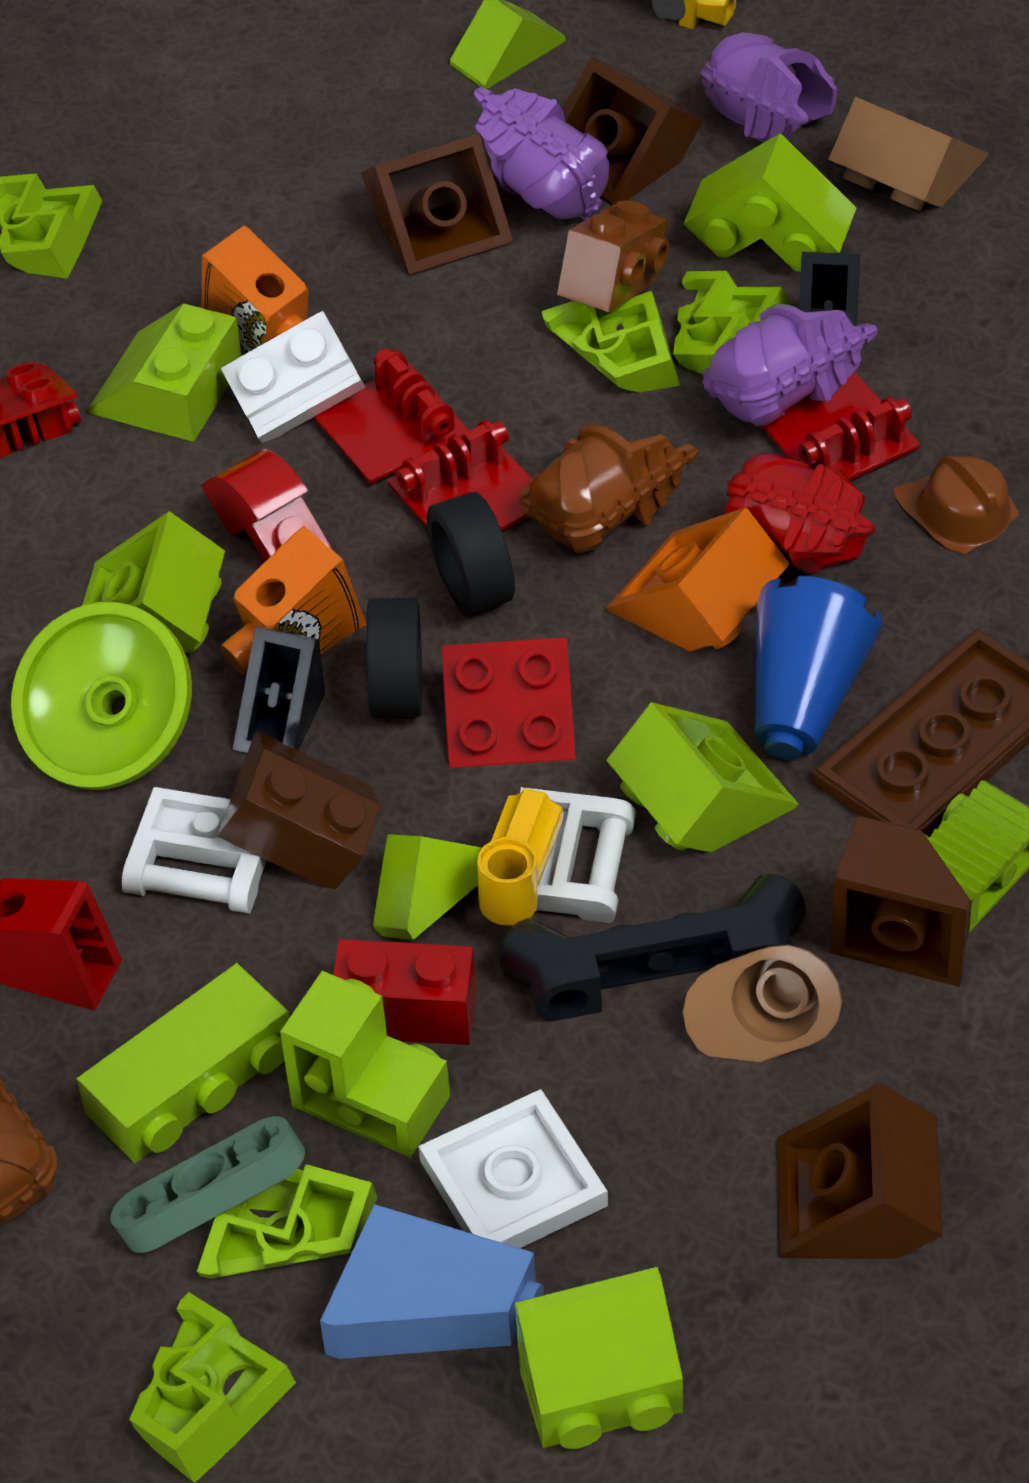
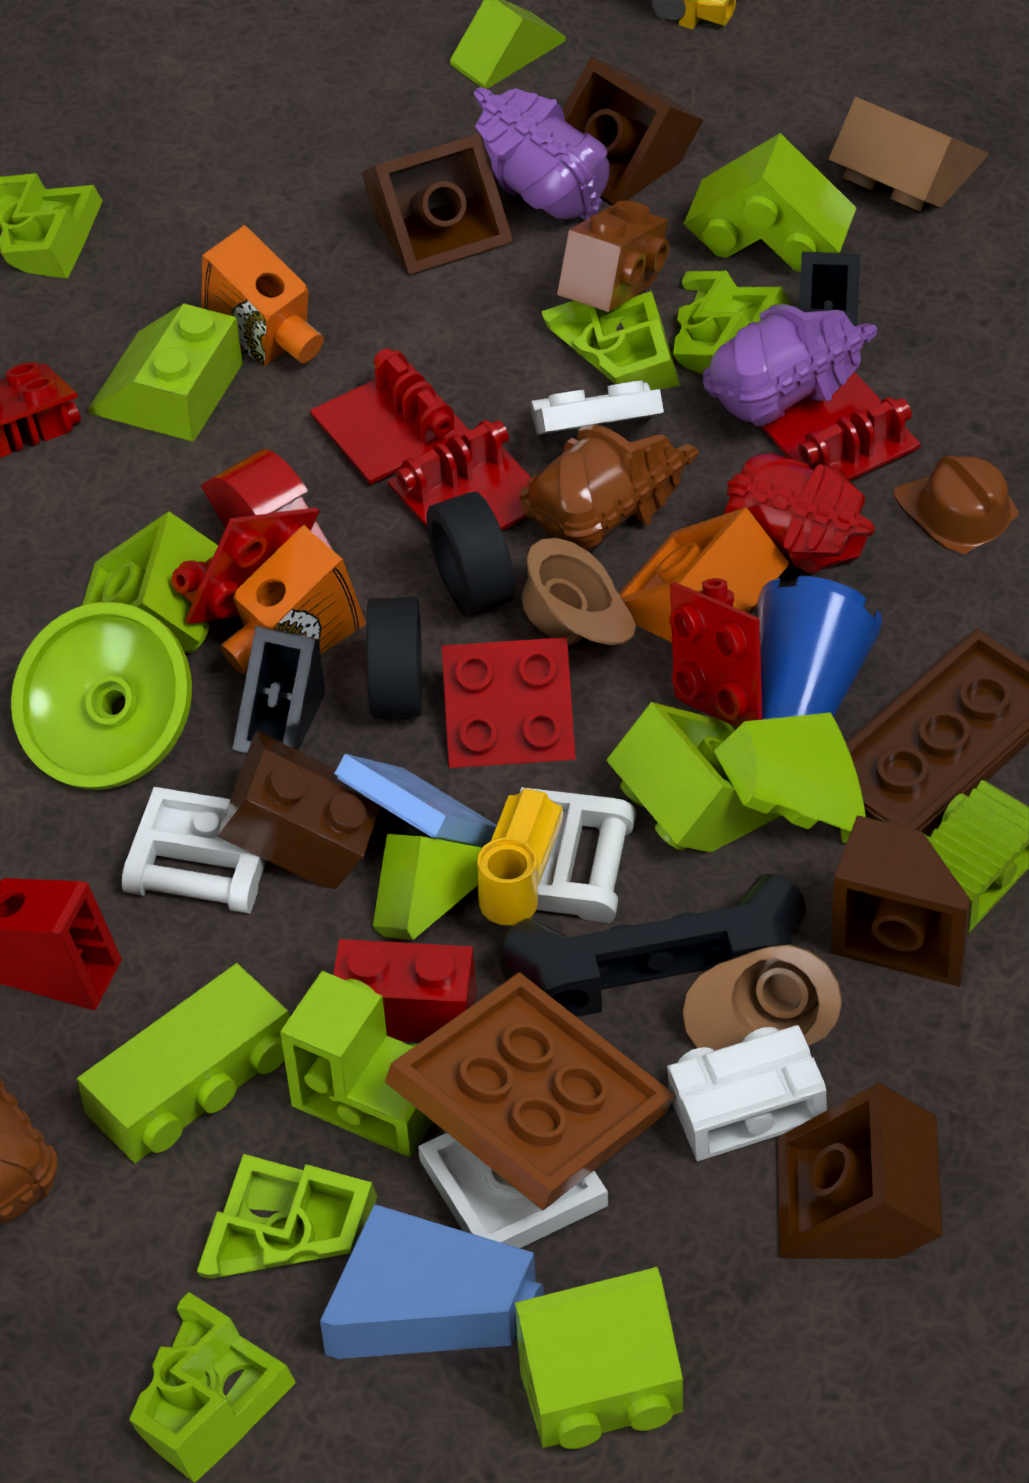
sand green beam [110,1116,305,1253] -> none
white plate [221,311,366,443] -> none
medium lavender helmet [700,32,837,142] -> none
none -> red hinge [171,507,320,624]
none -> light blue tile [334,754,497,848]
none -> dark orange plate [385,972,675,1211]
none -> medium nougat piece [521,538,636,646]
none -> white plate [531,380,664,435]
none -> white brick [667,1025,827,1162]
none -> red hinge [669,578,762,728]
none -> lime slope [714,712,866,843]

